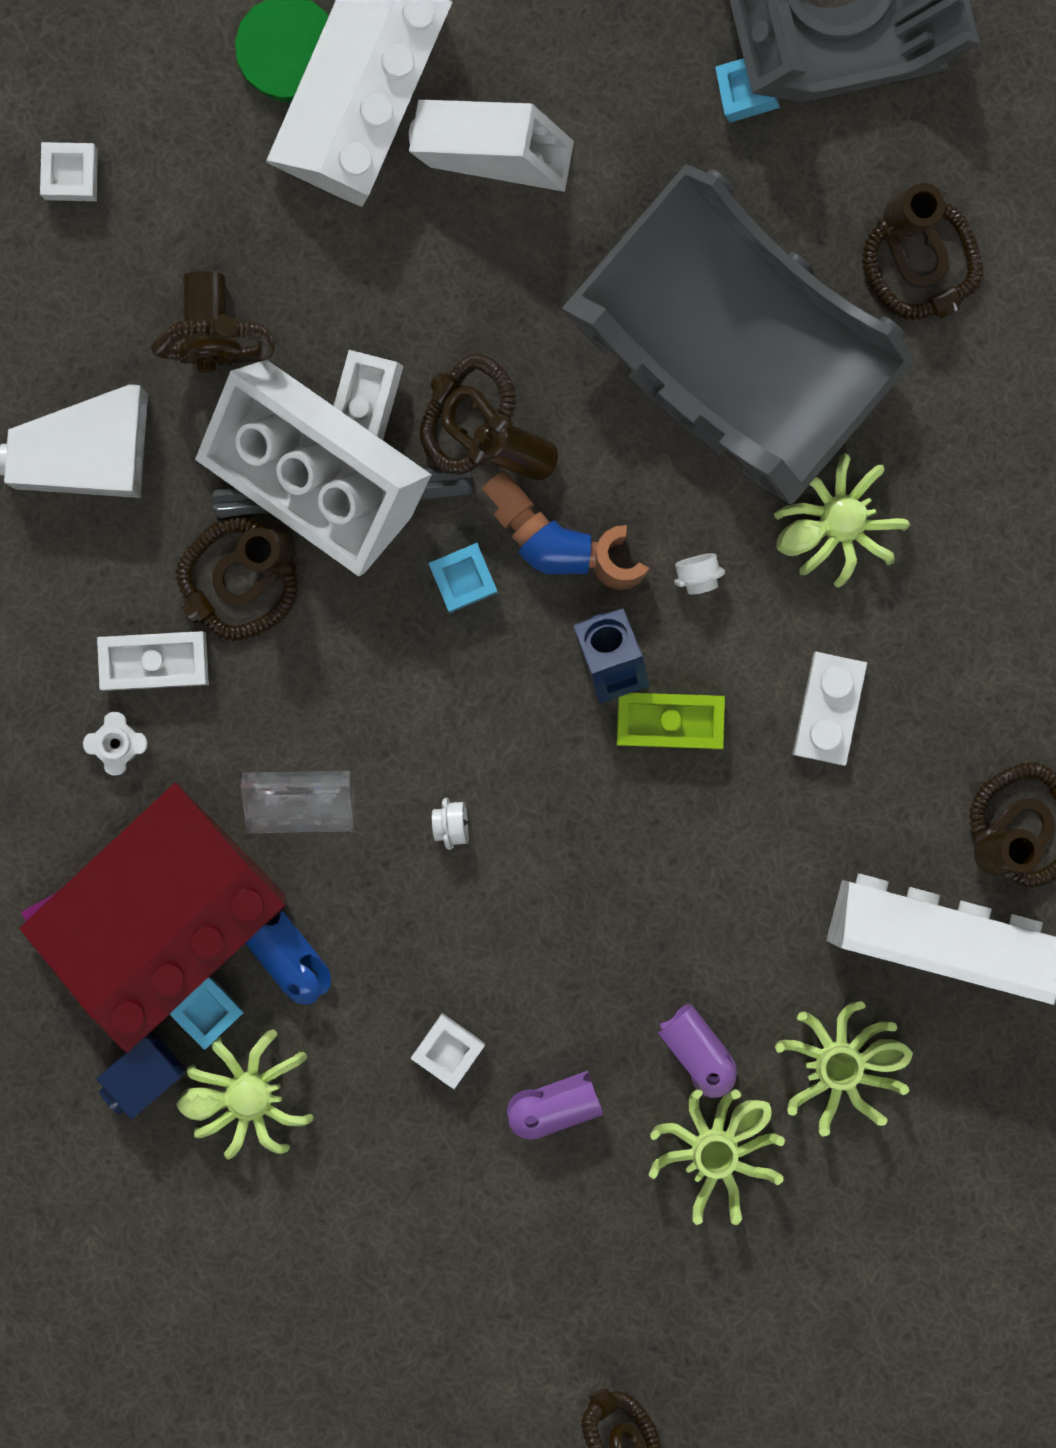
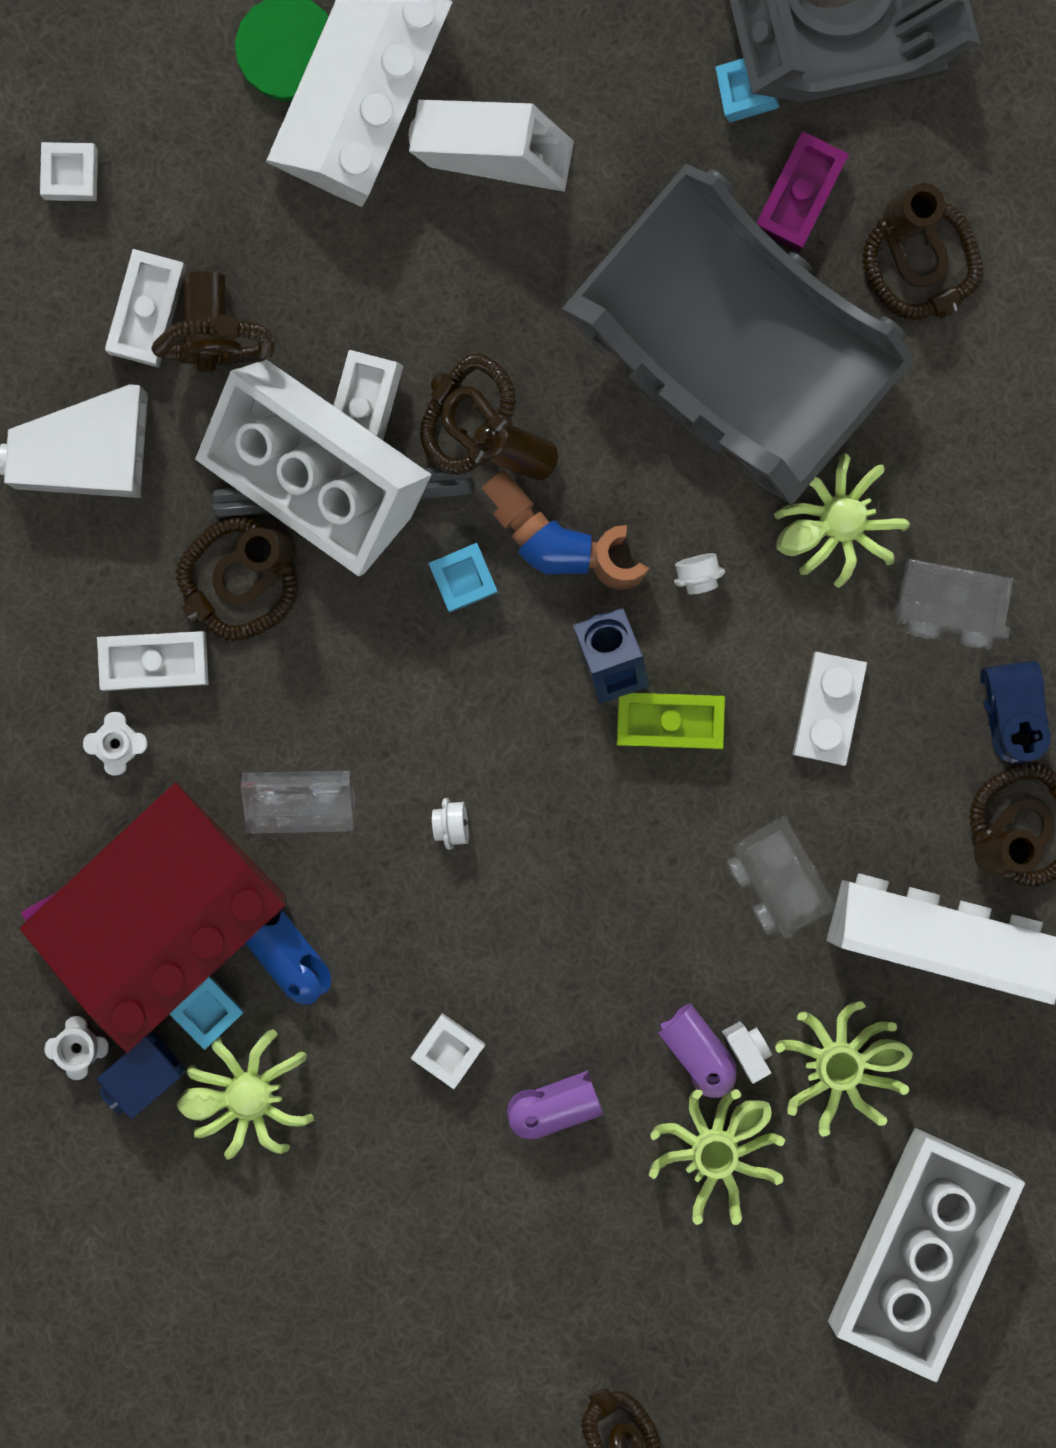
none -> white plate [45,1016,109,1080]
none -> white plate [105,249,187,368]
none -> white plate [722,1021,772,1084]
none -> clear bracket [726,815,837,941]
none -> magenta plate [756,131,849,253]
none -> white brick [828,1127,1025,1383]
none -> clear bracket [895,559,1014,649]
none -> dark blue piece [980,660,1051,764]

